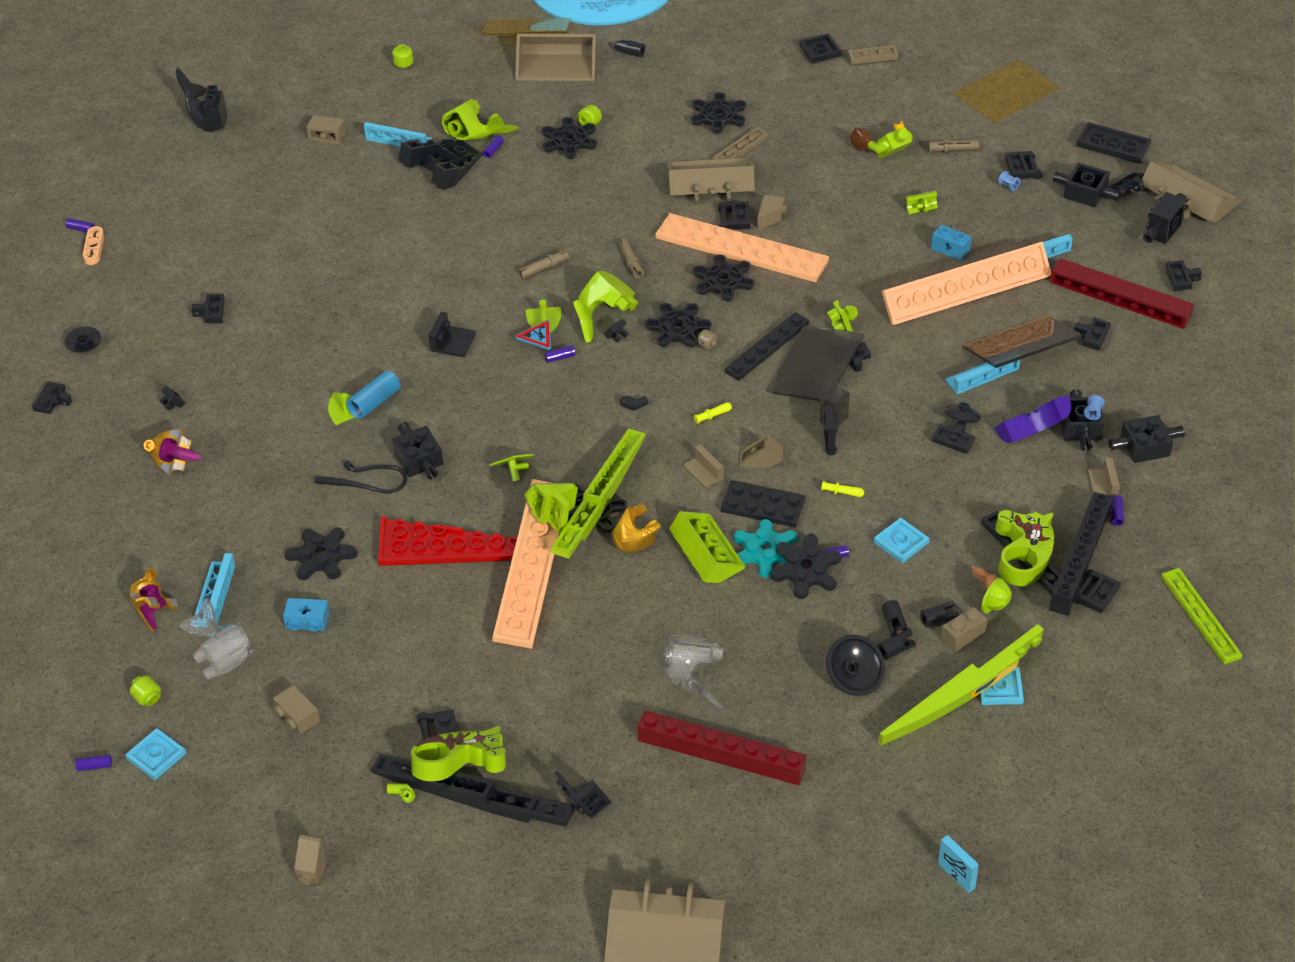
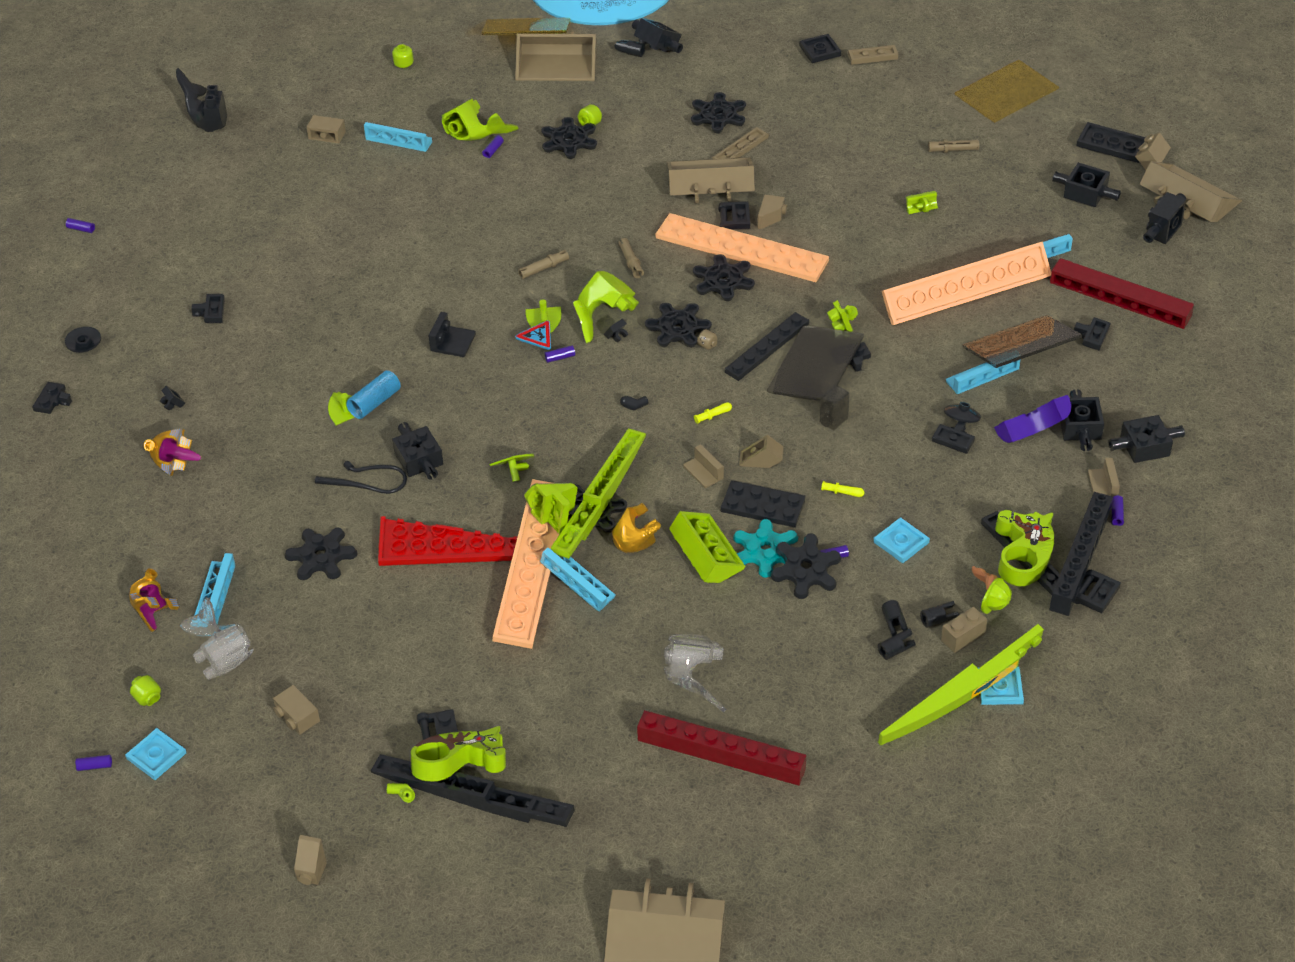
light nougat beam [83,226,104,265] -> none
dark azure brick [283,598,330,632] -> none
black wedge [398,139,483,190] -> none
black bracket [555,770,612,818] -> none
black plate [824,405,838,455] -> none
black dish [826,635,885,696] -> none
lime torso [850,121,913,159] -> none
dark azure brick [931,225,972,261] -> none
medium azure tile [938,835,979,893] -> none
medium blue bush [998,171,1021,192] -> none
black plate [1005,151,1042,179] -> none
medium blue bush [1084,395,1105,420] -> none
black hinge [1109,173,1146,195] -> none
lime tile [1161,568,1242,665] -> none
black hinge [1165,260,1202,291] -> none
none -> medium azure fence [540,548,616,612]
none -> black brick [632,18,683,53]
none -> dark tan brick [1135,132,1171,170]

